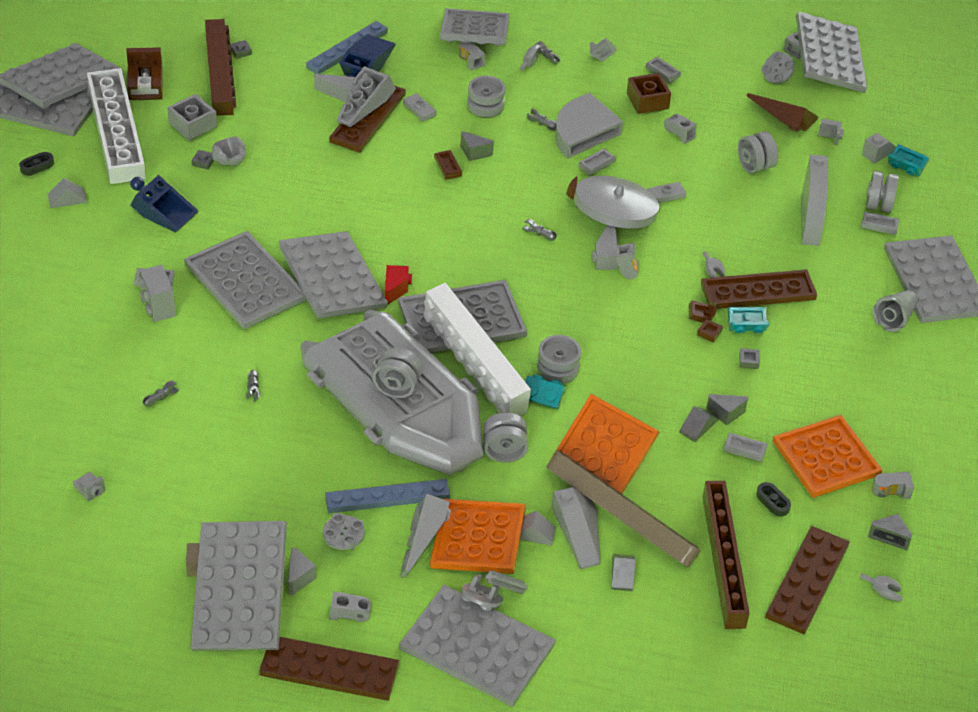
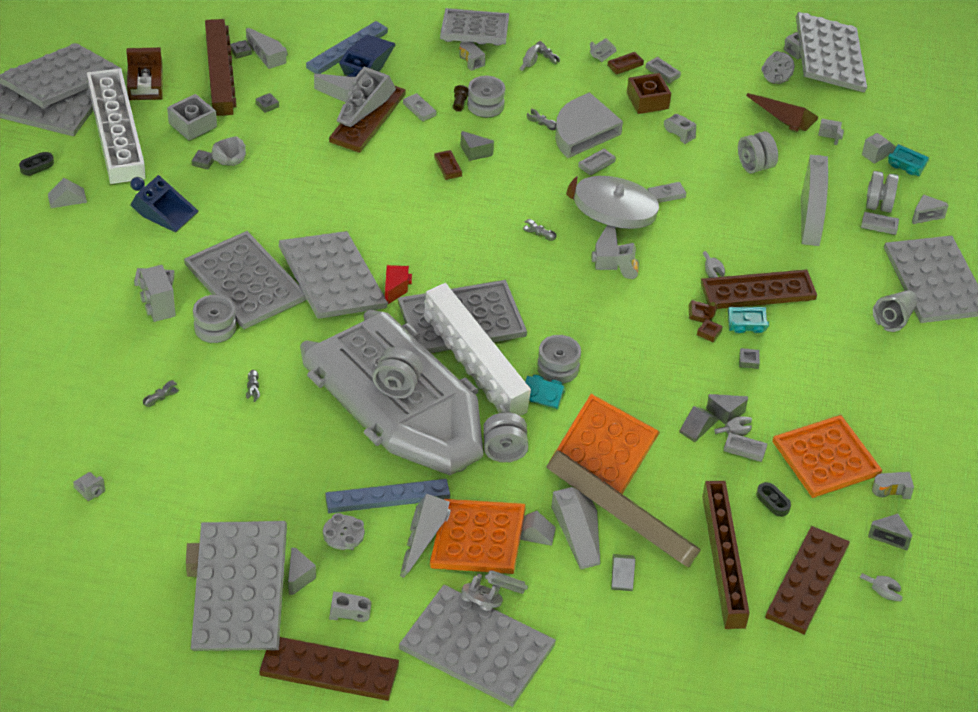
none -> light grey wheel [193,295,236,343]
none -> light grey slope [246,28,288,69]
none -> flat silver plate [256,93,279,113]
none -> dark brown pin [453,85,469,112]
none -> reddish brown plate [607,52,644,75]
none -> light grey hand [714,417,752,436]
none -> light grey slope [912,195,948,224]

